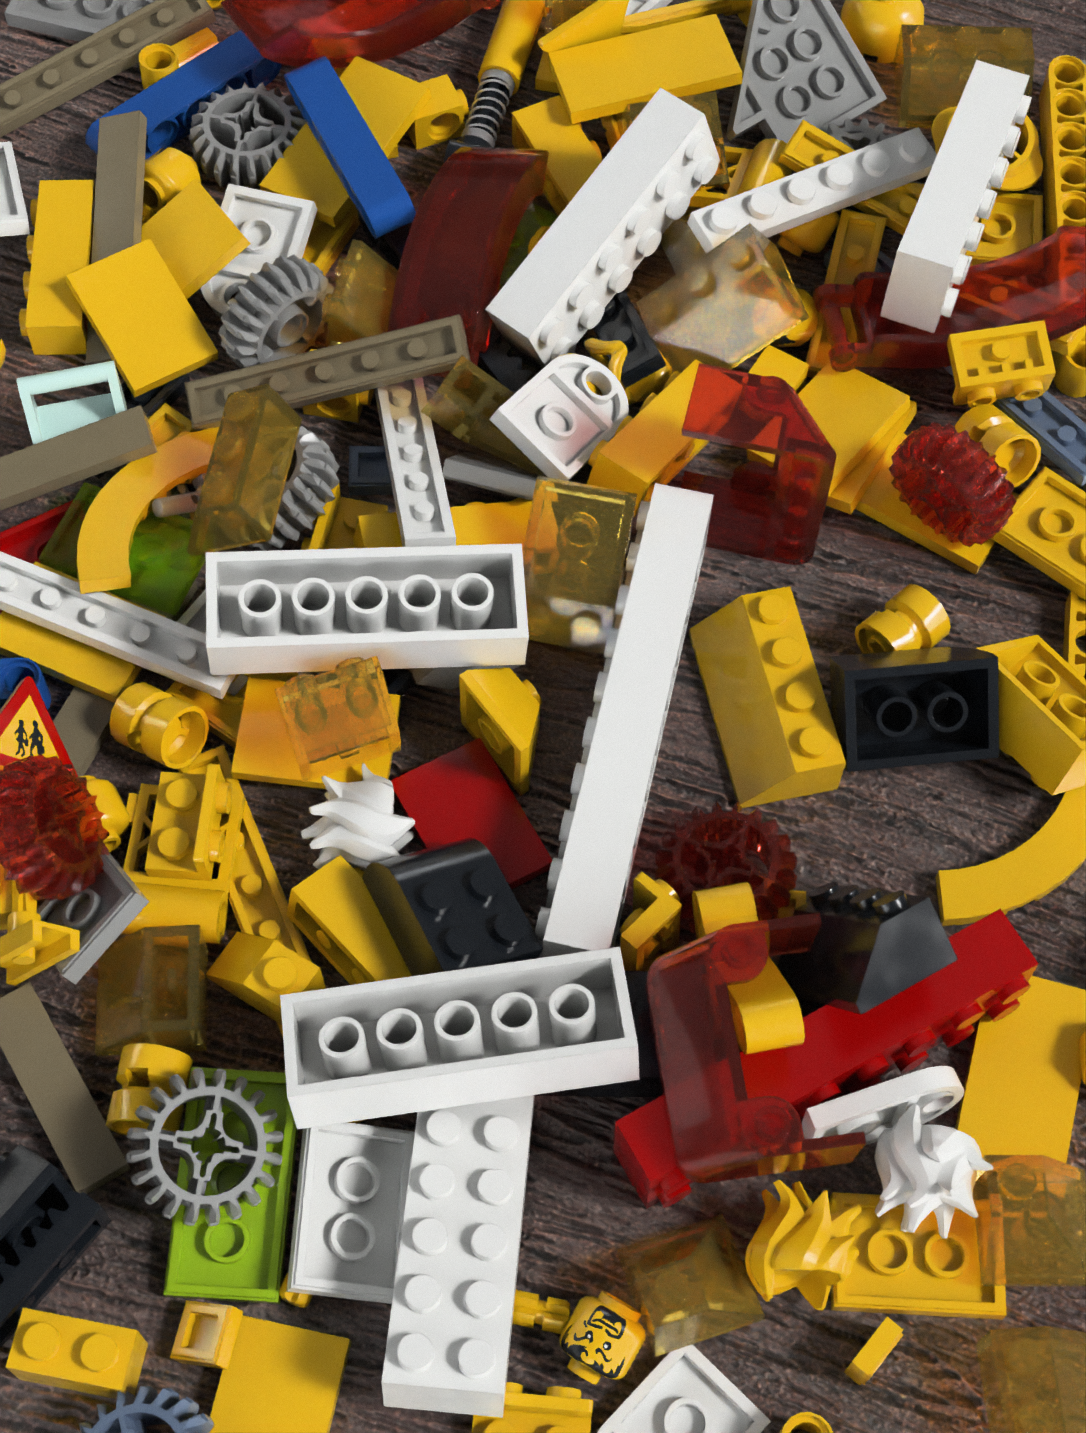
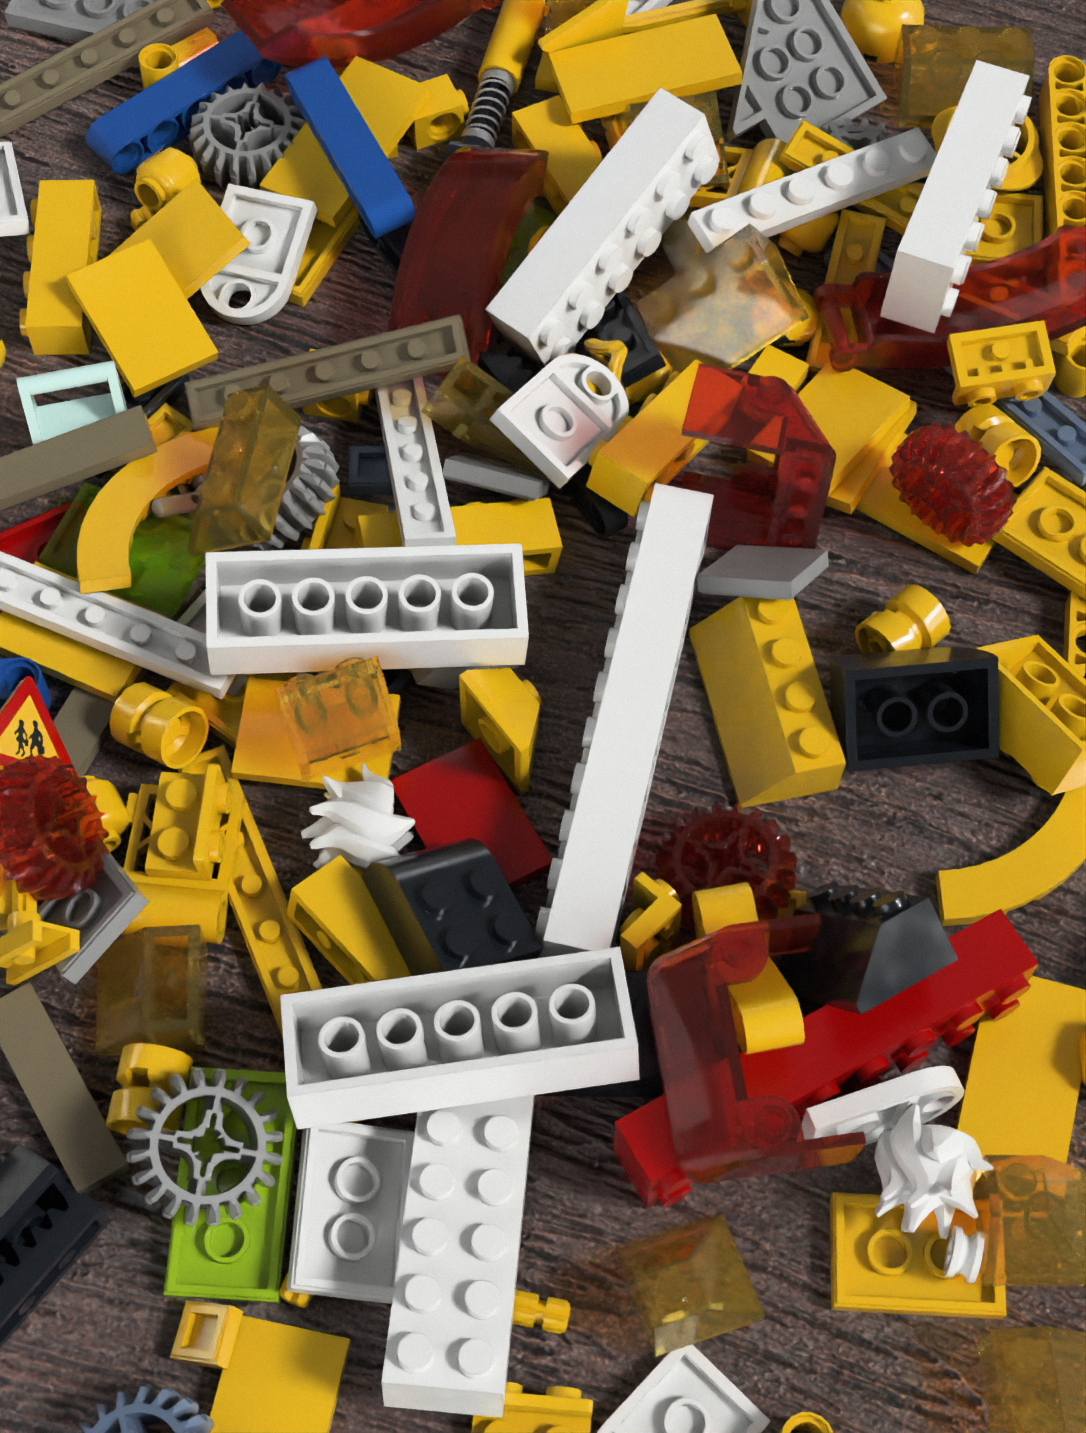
yellow brick [6,1308,148,1399] -> none
dark tan tile [86,110,147,365] -> none
yellow slope [206,931,326,1025] -> none
light grey gear [218,254,335,369] -> none
clear yellow slope [322,239,411,347] -> none
clear yellow slope [522,476,637,654] -> none
yellow head [559,1290,646,1385] -> none
yellow hair [745,1179,862,1311] -> none
yellow tile [844,1316,904,1386] -> none
none -> light grey tile [697,545,829,600]
none -> white bush [943,1225,985,1284]

